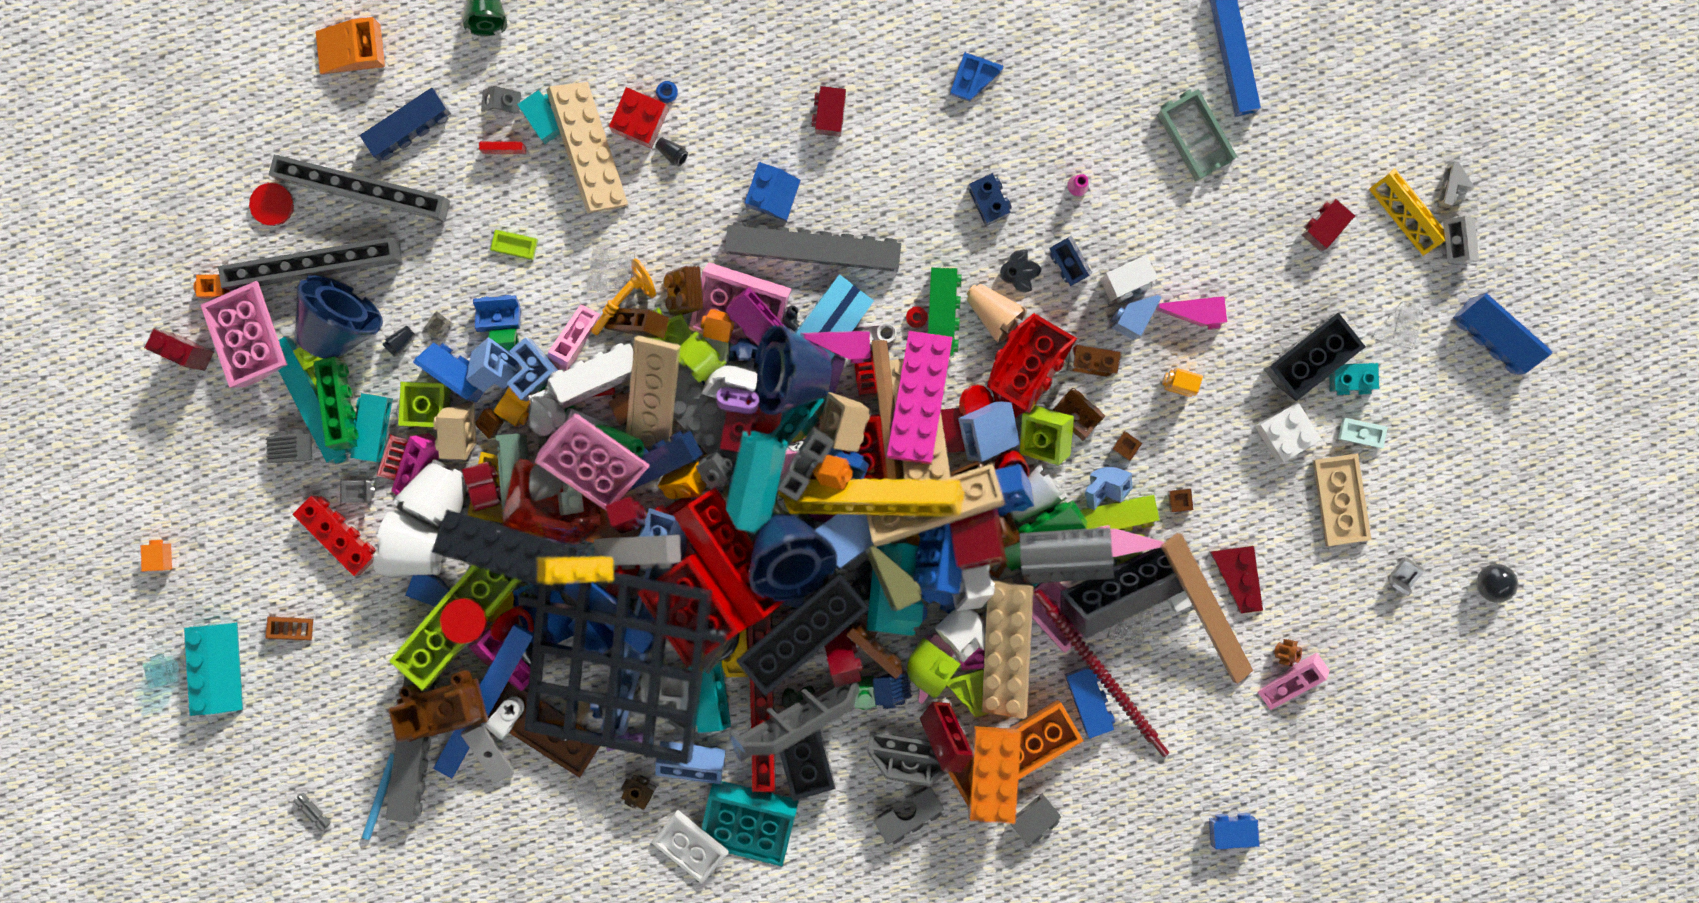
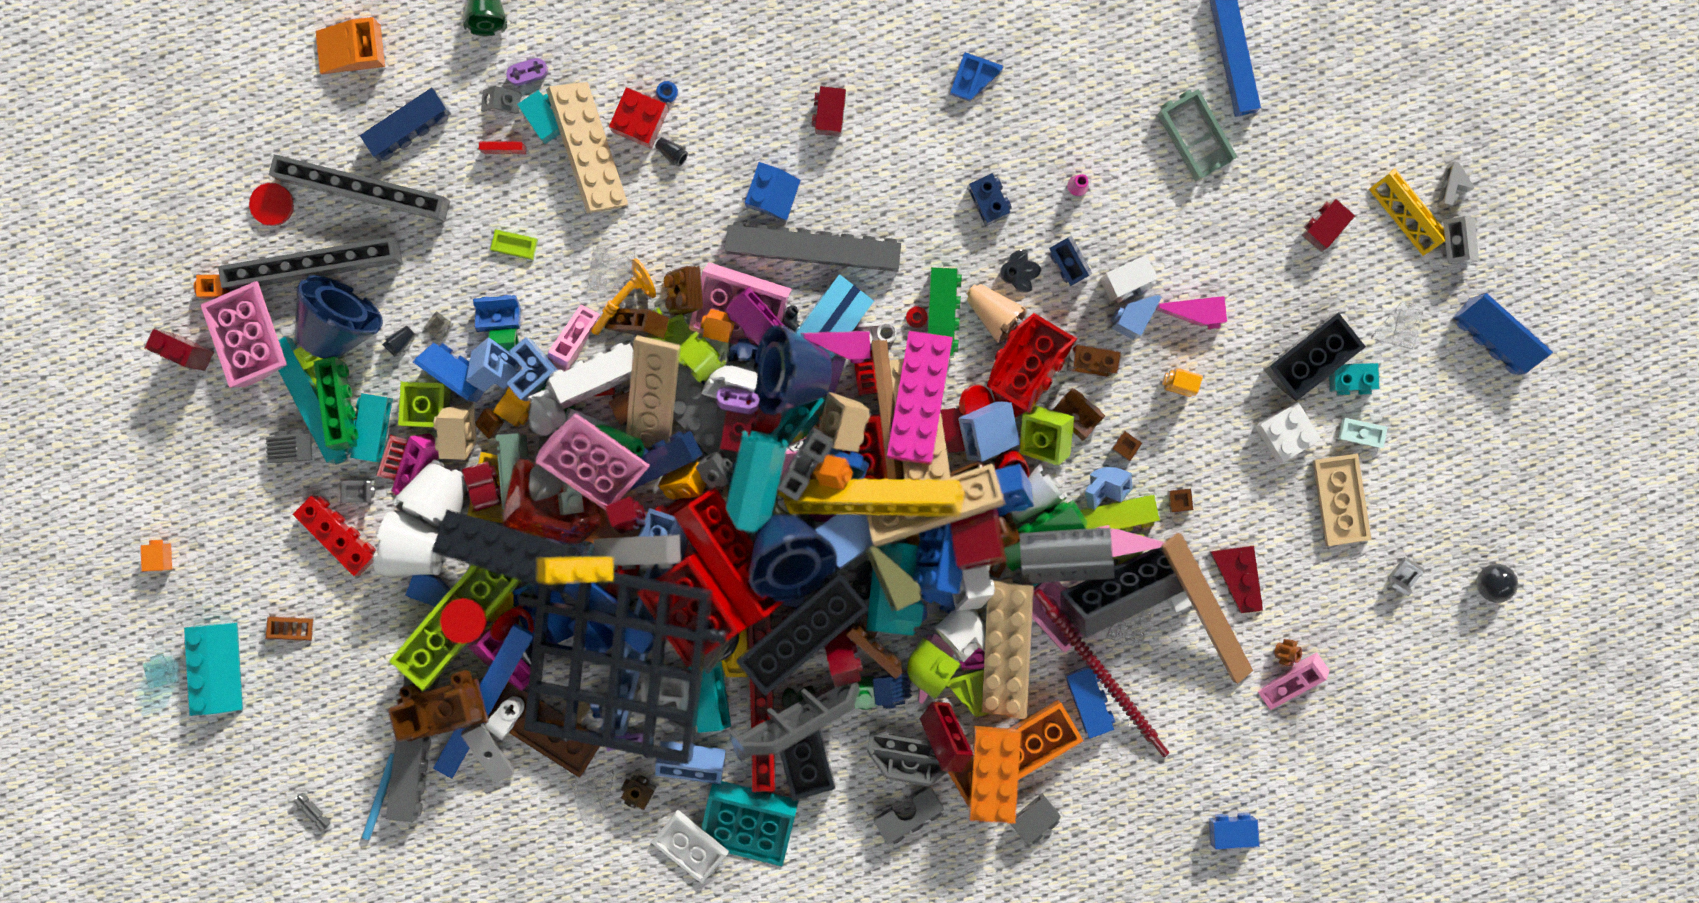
none -> medium lavender beam [506,58,548,86]

